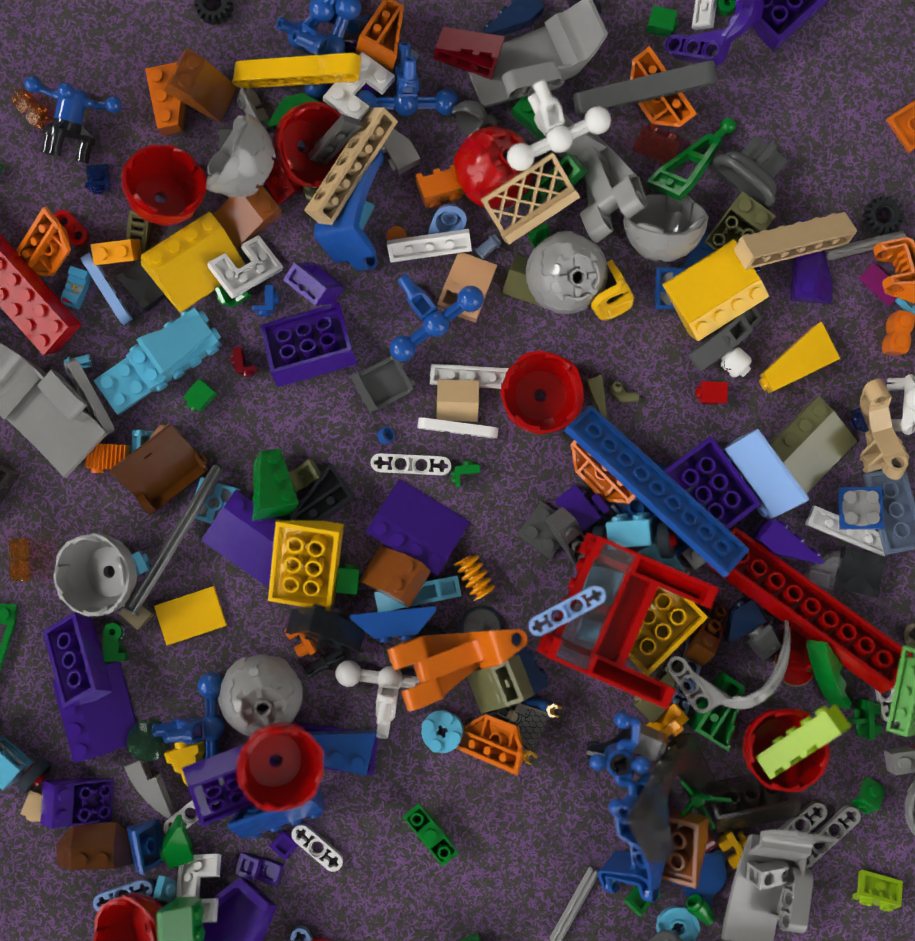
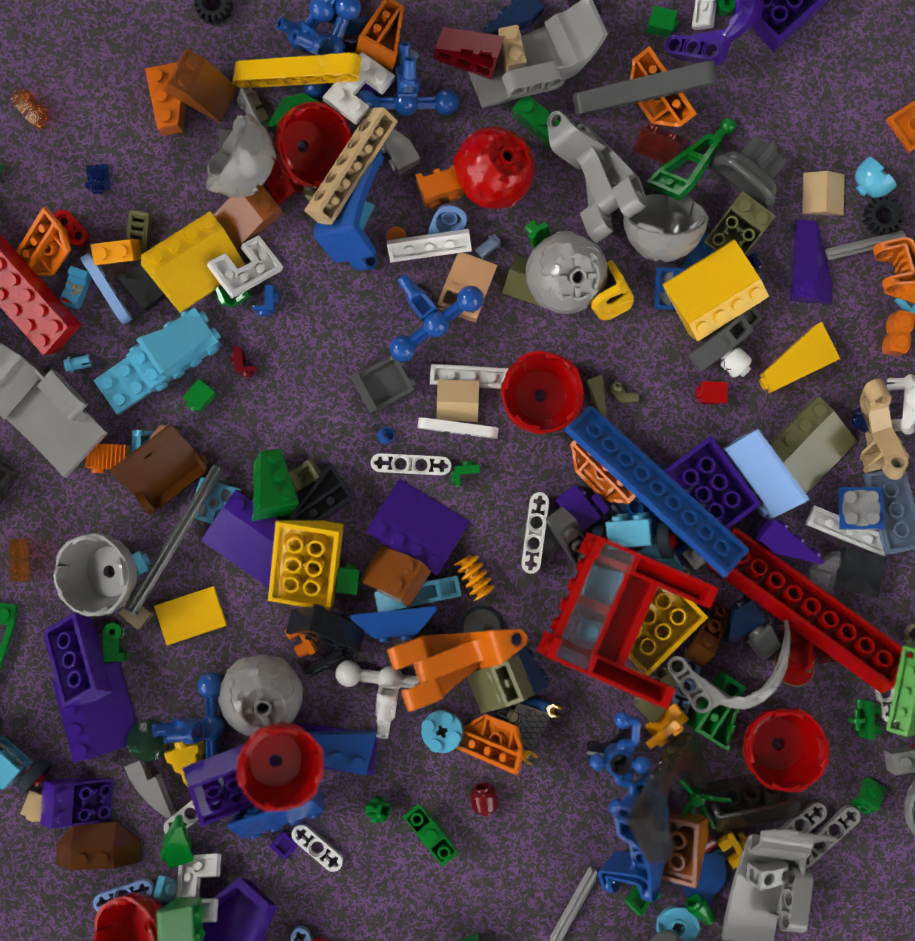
wheel [24,76,122,164] -> none
light grey beam [64,359,114,435] -> none
red piece [122,144,207,226] -> none
blue slope [126,819,163,874] -> none
dark purple slope [235,852,284,887] -> none
dark purple slope [260,302,357,387] -> none
dark purple window [283,262,345,306] -> none
dark grey hinge [308,114,361,165] -> none
dark grey hair [452,100,498,135] -> none
tan fence [480,152,580,244] -> none
white connector [507,80,611,171] -> none
green brick [523,154,589,210] -> none
light blue beam [528,585,606,636] -> none
light grey brick [634,724,667,761] -> none
tan brick [734,212,857,270] -> none
lime wedge [755,704,852,780] -> none
green slope [806,640,852,709] -> none
lime bracket [852,870,903,912] -> none
magenta tile [858,263,897,306] -> none
none -> green gear [365,796,391,823]
none -> dark red head [470,782,499,816]
none -> tan brick [498,25,527,73]
none -> white beam [521,492,549,574]
none -> tan slope [802,171,845,215]
none -> medium azure cylinder [855,157,897,198]

